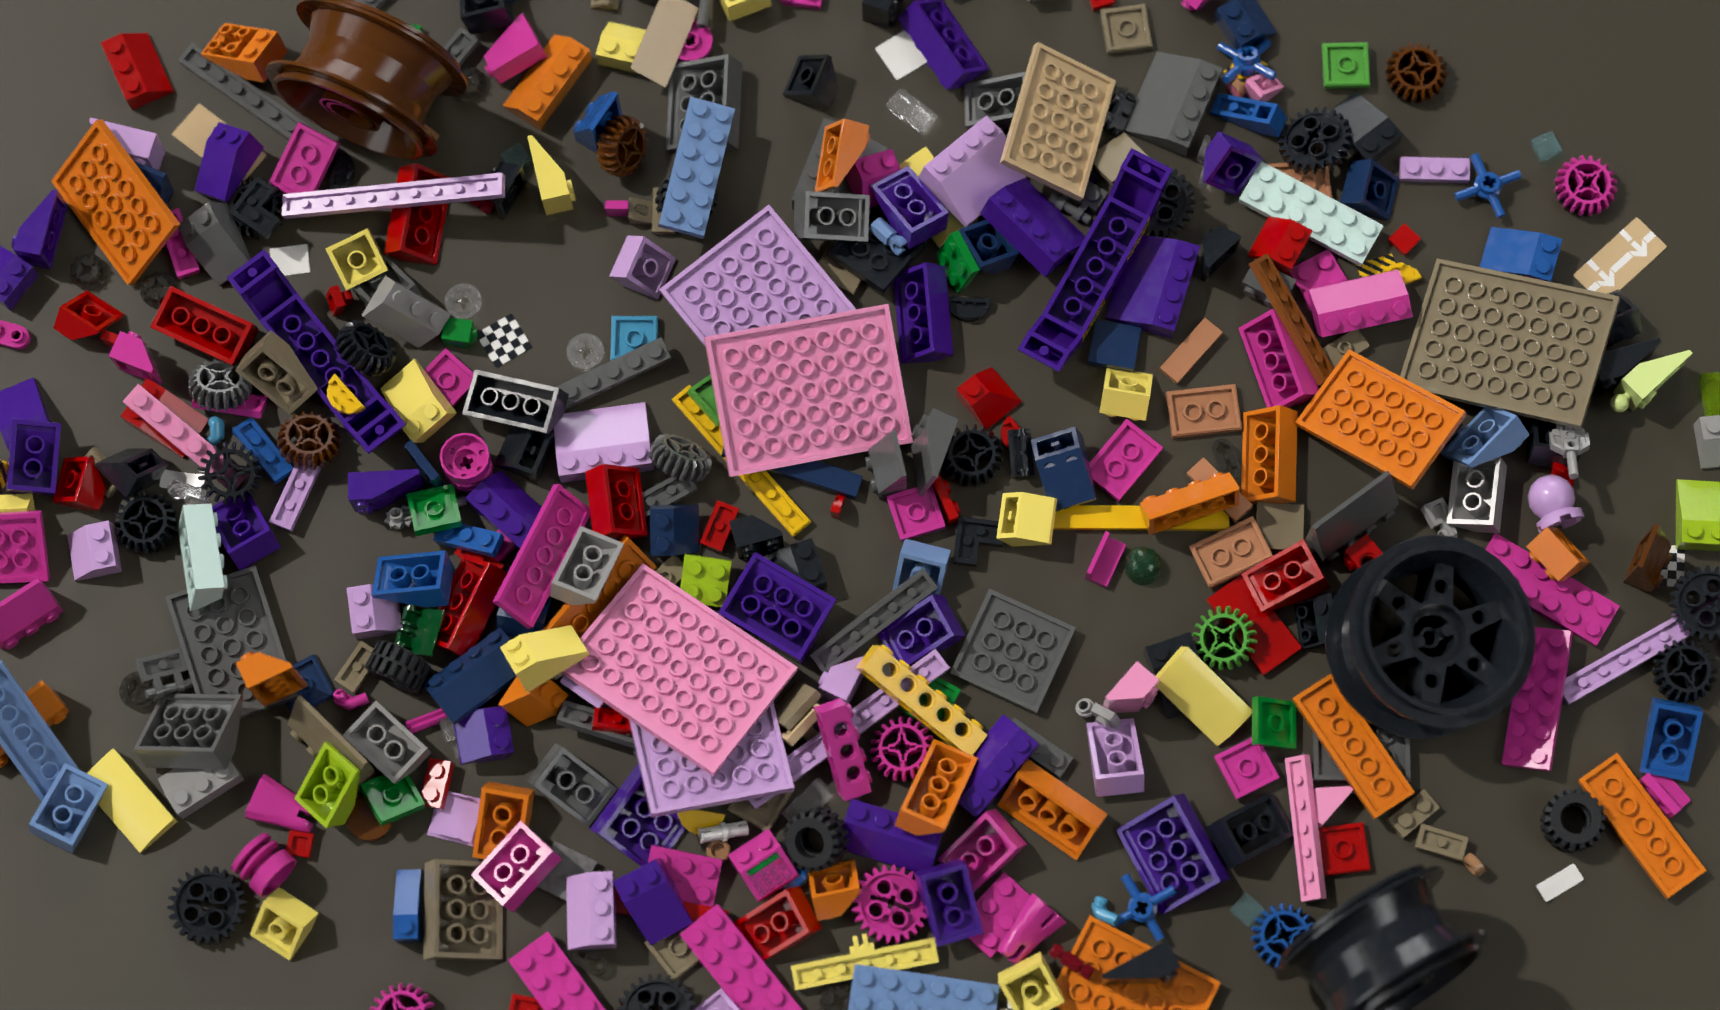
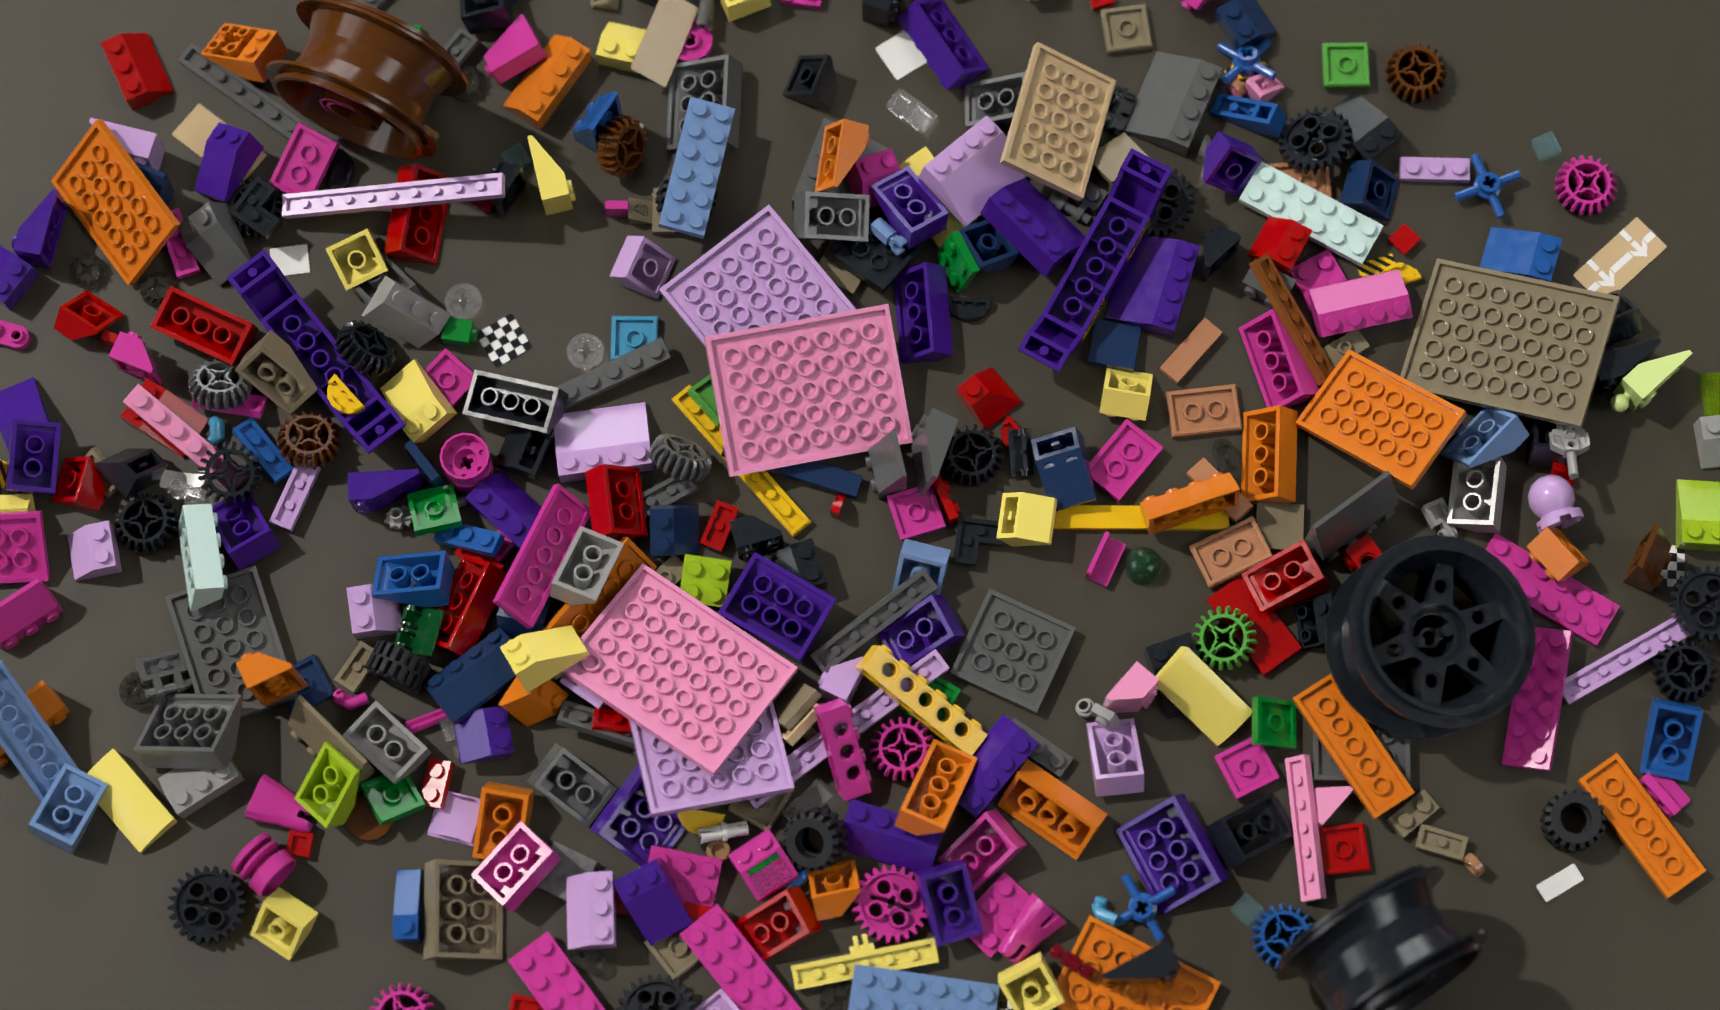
red tile [326,285,354,317] -> none

